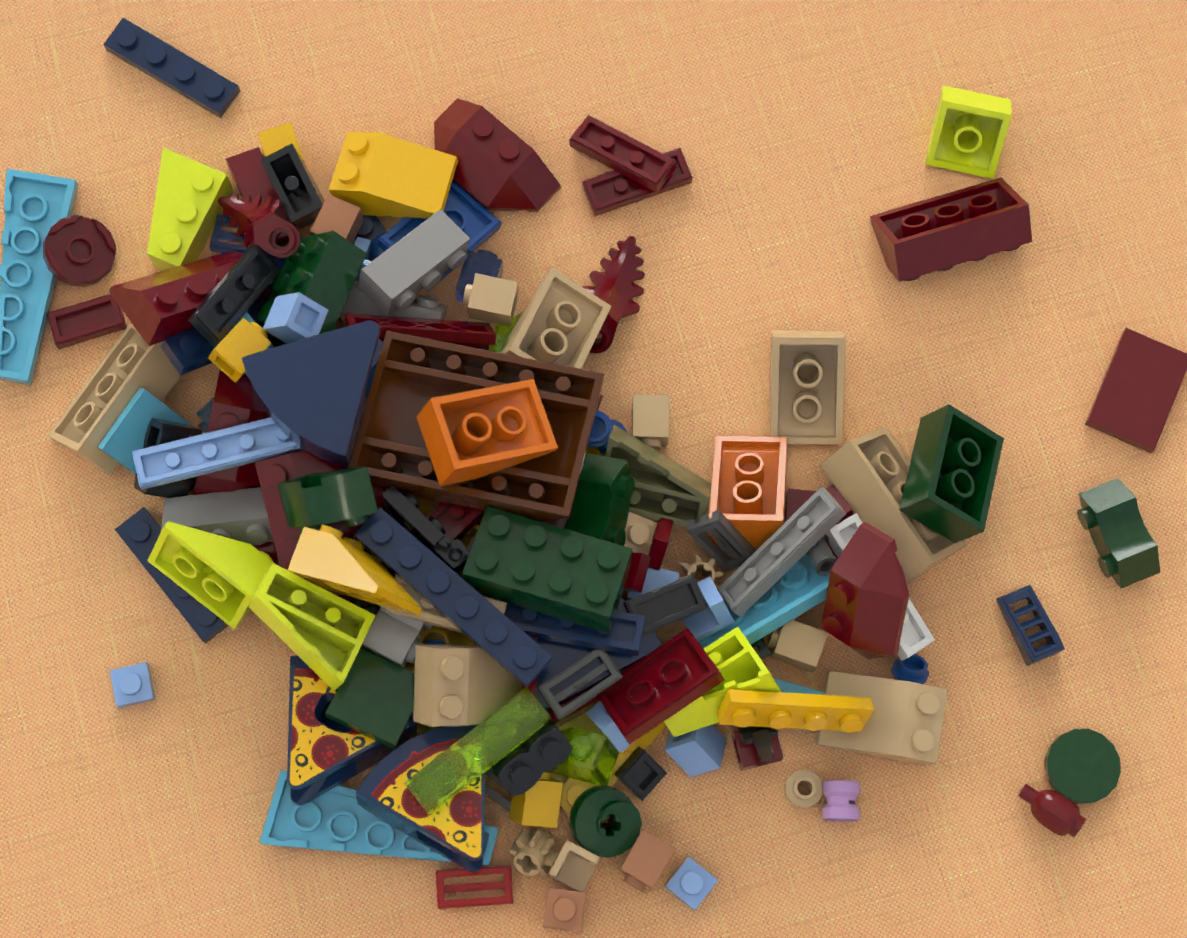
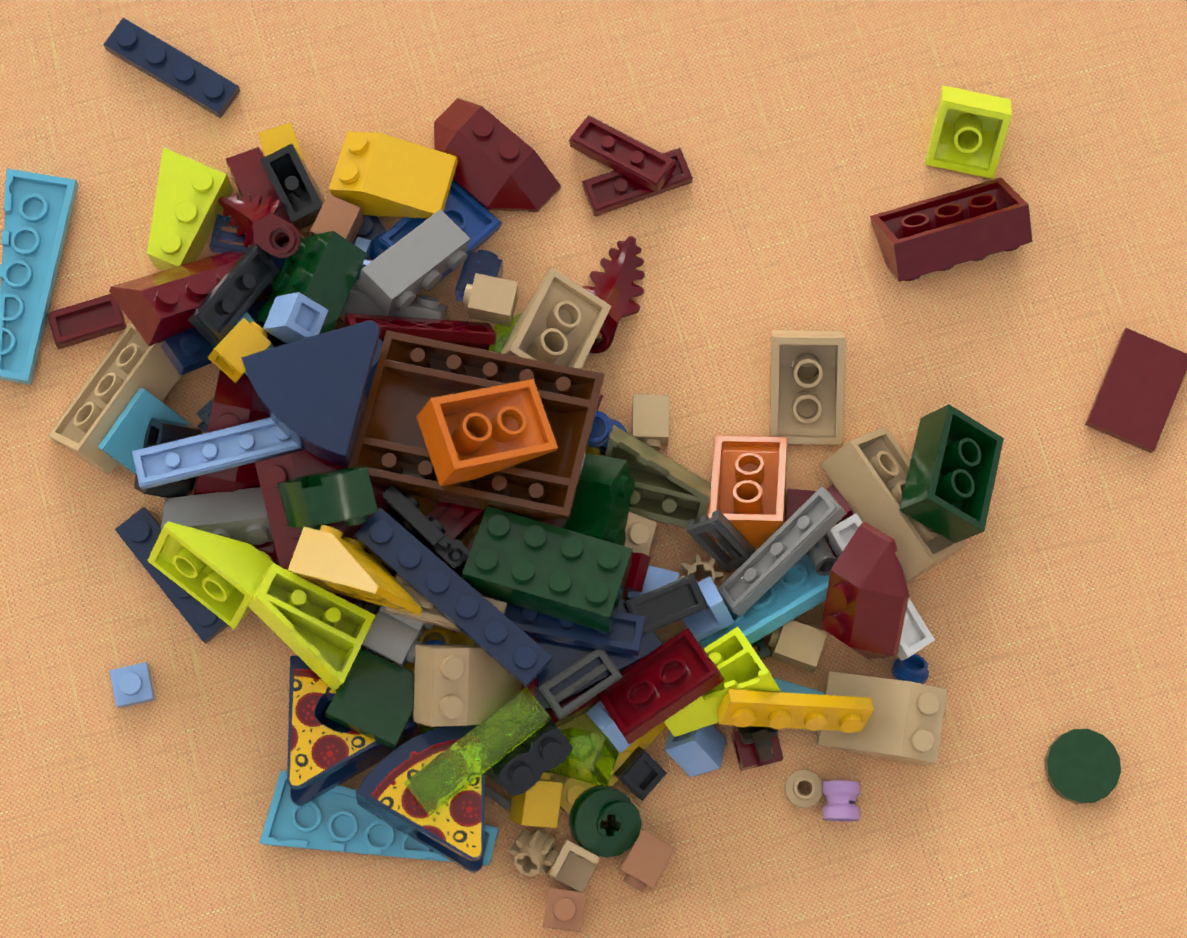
dark red tile [43,215,116,287] -> none
red tile [436,865,514,909] -> none
dark red tile [648,517,673,571] -> none
light blue plate [665,856,718,911] -> none
dark blue slope [996,585,1065,666] -> none
dark red plant [1018,784,1086,837] -> none
dark green brick [1077,478,1161,589] -> none

